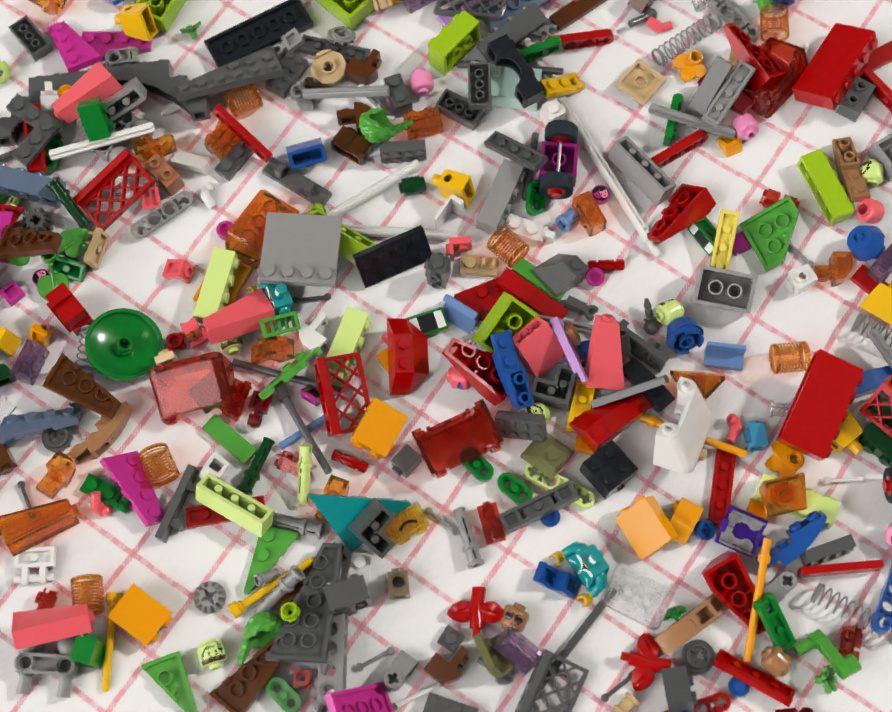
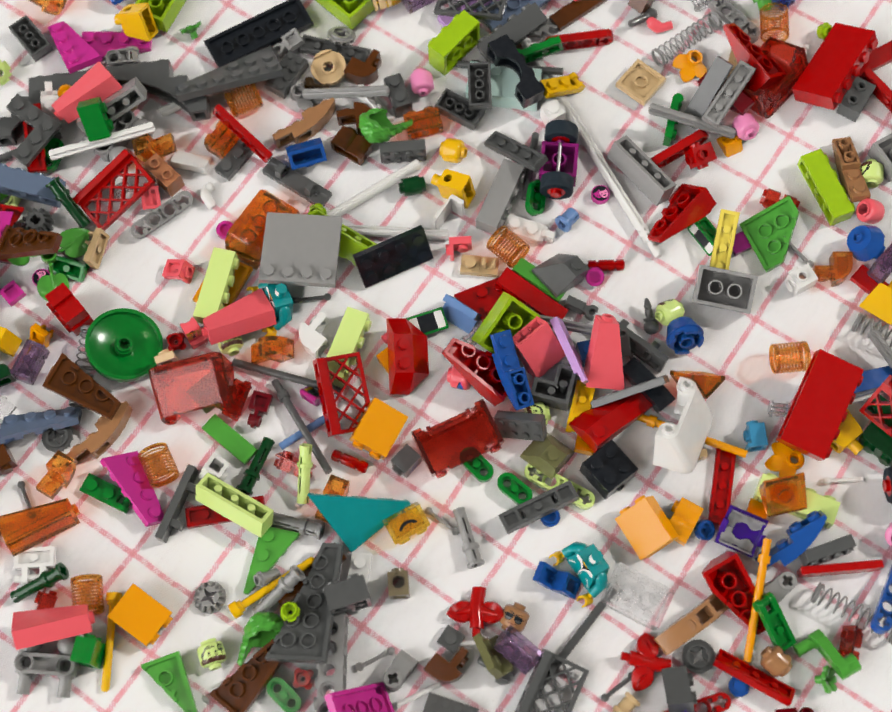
coral arm [91,491,112,516] -> none
bright green slope [258,311,301,339] -> none
bright green wing [258,346,323,401] -> none
dark grey brick [347,498,396,559] -> none
dark grey brick [424,252,451,289] -> none
clear red hinge [477,501,506,545] -> none
medium nougat tile [565,321,581,347] -> none
clear orange brick [572,191,607,237] -> none
green plant [662,605,687,621] -> none
medium blue panel [703,341,747,371] -> none
coral arm [725,414,742,444] -> none
none -> dark green pin [10,563,69,603]
none -> medium nougat slope [272,97,337,149]
none -> yellow head [439,138,468,163]
none -> red brick [684,141,717,170]
none -> lime plate [817,22,832,40]

